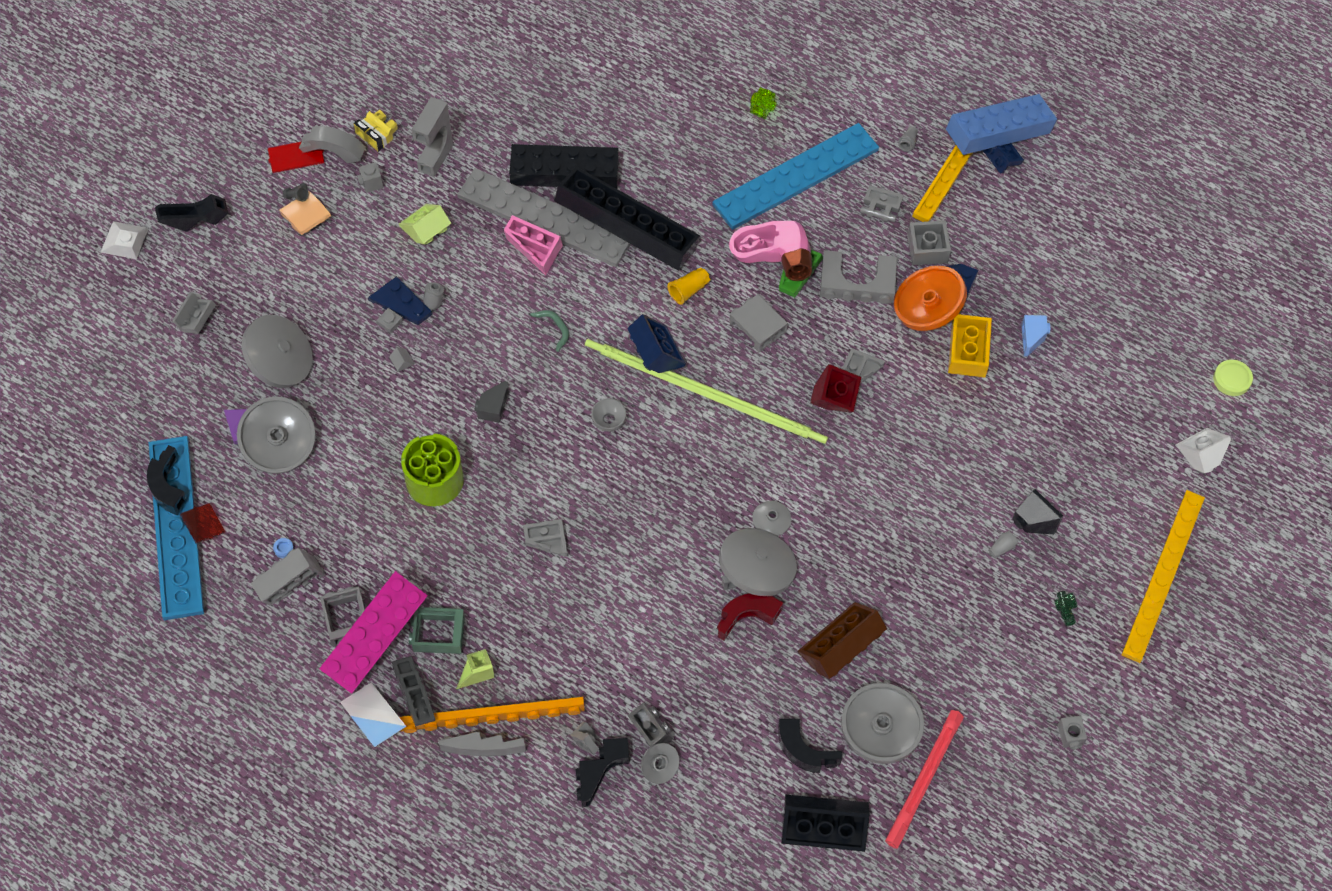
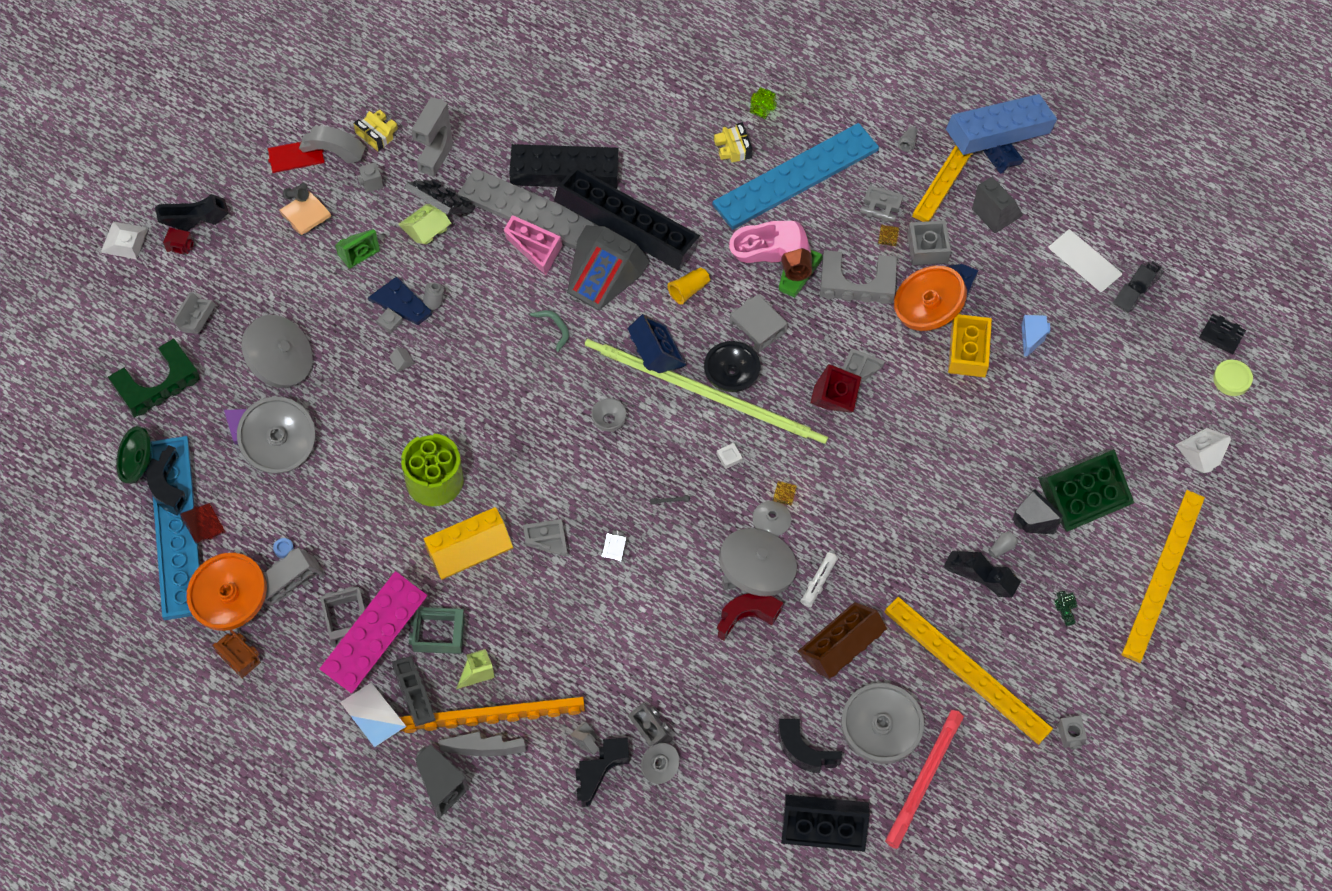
dark grey slope [474,381,509,423] -> none
none -> dark green arch [108,339,200,418]
none -> dark green dish [116,426,152,484]
none -> dark red window [163,227,194,255]
none -> orange dish [187,553,267,631]
none -> dark orange hinge [213,630,261,679]
none -> bright green slope [335,229,380,269]
none -> black plate [404,179,475,215]
none -> dark grey slope [415,744,469,819]
none -> yellow slope [423,507,513,580]
none -> dark grey wedge [567,225,650,310]
none -> bracket [602,530,628,561]
none -> dark grey hinge [650,495,690,505]
none -> black dish [704,341,761,392]
none -> light yellow hips [714,122,753,162]
none -> white plate [716,443,743,469]
none -> clear yellow plate [773,481,797,506]
none -> white pin [800,552,838,607]
none -> clear yellow plate [878,225,899,246]
none -> yellow plate [884,597,1053,745]
none -> black arch [943,551,1021,598]
none -> dark grey slope [972,177,1023,233]
none -> dark green slope [1038,449,1134,532]
none -> white sticker [1048,229,1122,292]
none -> black arch [1113,261,1165,313]
none -> black plate [1199,314,1246,355]

